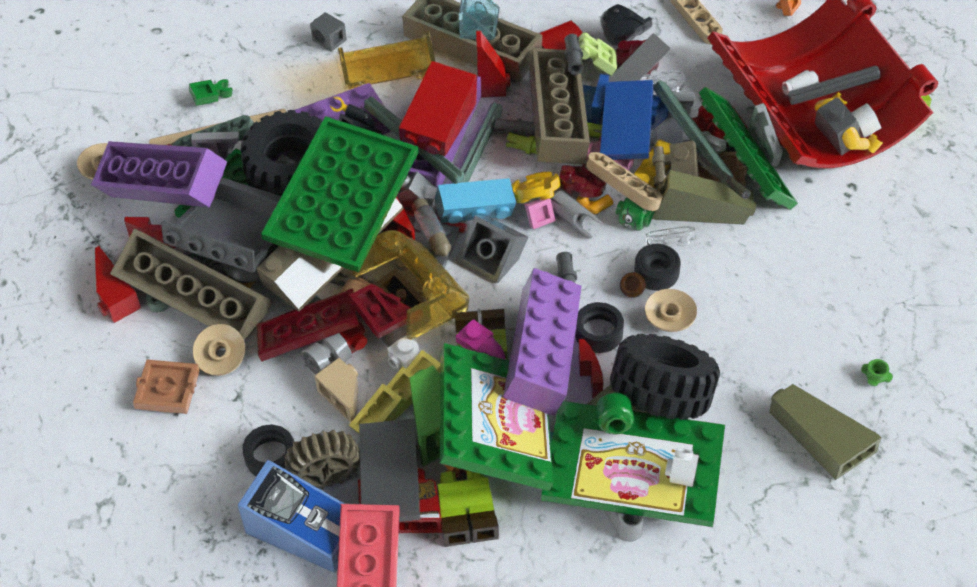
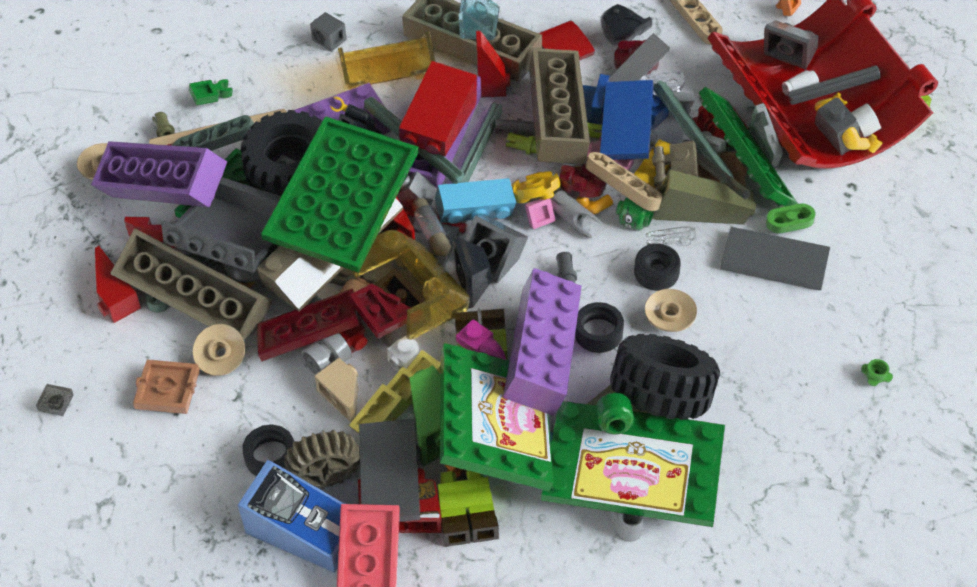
light grey wing [191,132,239,159] -> none
dark grey pin [564,34,583,75] -> none
red slope [578,339,604,398] -> none
yellowish green plate [579,32,617,76] -> none
reddish brown plate [620,272,646,298] -> none
white plate [665,448,699,487] -> none
olive slope [769,384,882,480] -> none
none -> clear smoke plate [36,384,74,416]
none -> olive pin [152,112,175,137]
none -> black slope [453,237,491,309]
none -> dark grey tile [720,226,830,290]
none -> dark grey slope [764,20,818,70]
none -> bright green plate [766,203,816,234]

